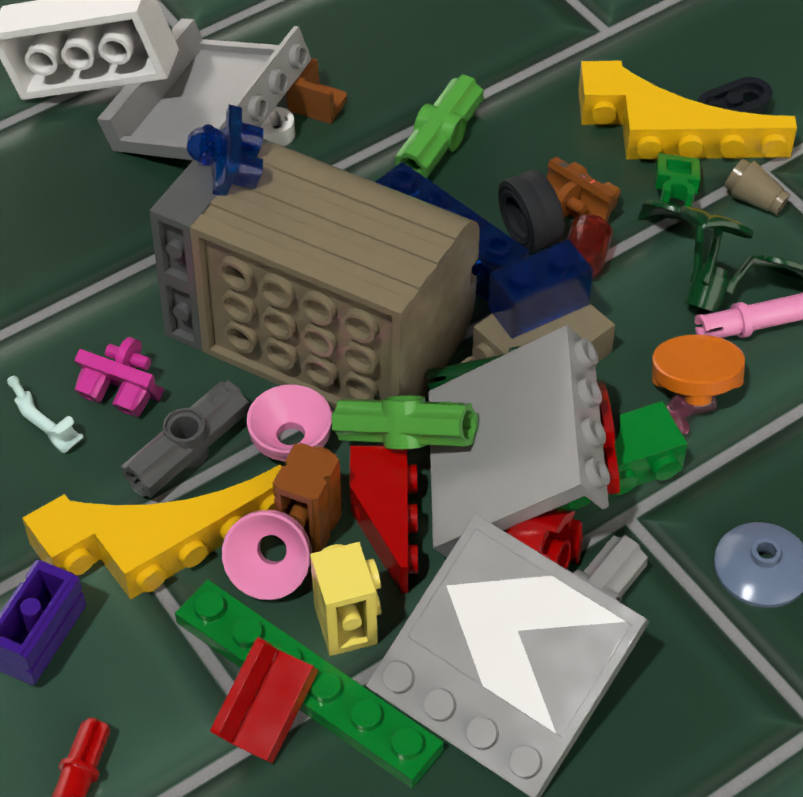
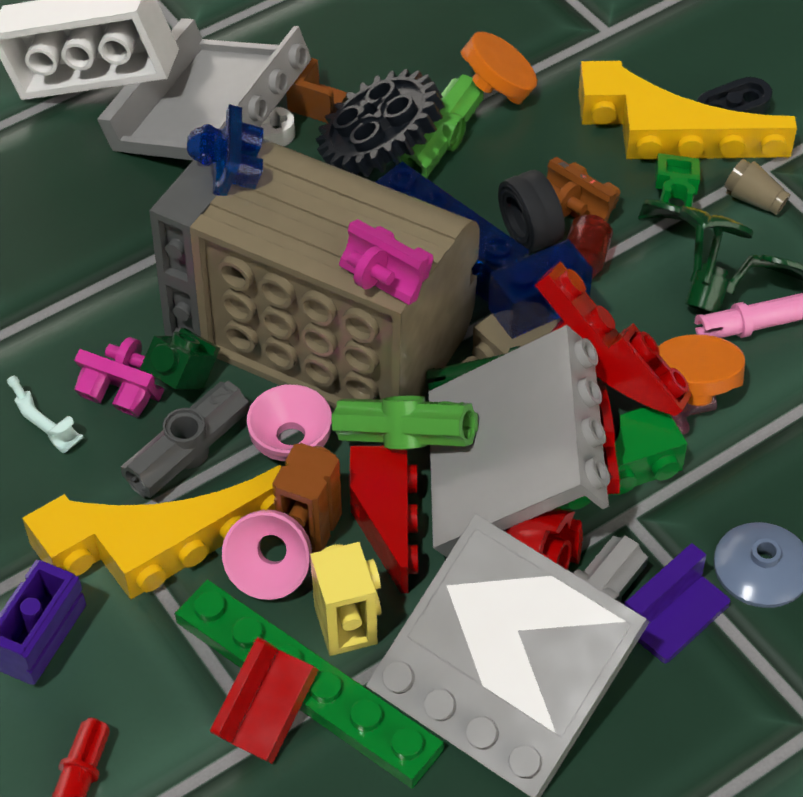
none -> dark green brick [140,328,221,389]
none -> black gear [316,69,445,177]
none -> dark pink hips [339,219,434,305]
none -> orange tile [461,32,537,105]
none -> red slope [535,261,692,416]
none -> dark purple panel [625,543,730,664]

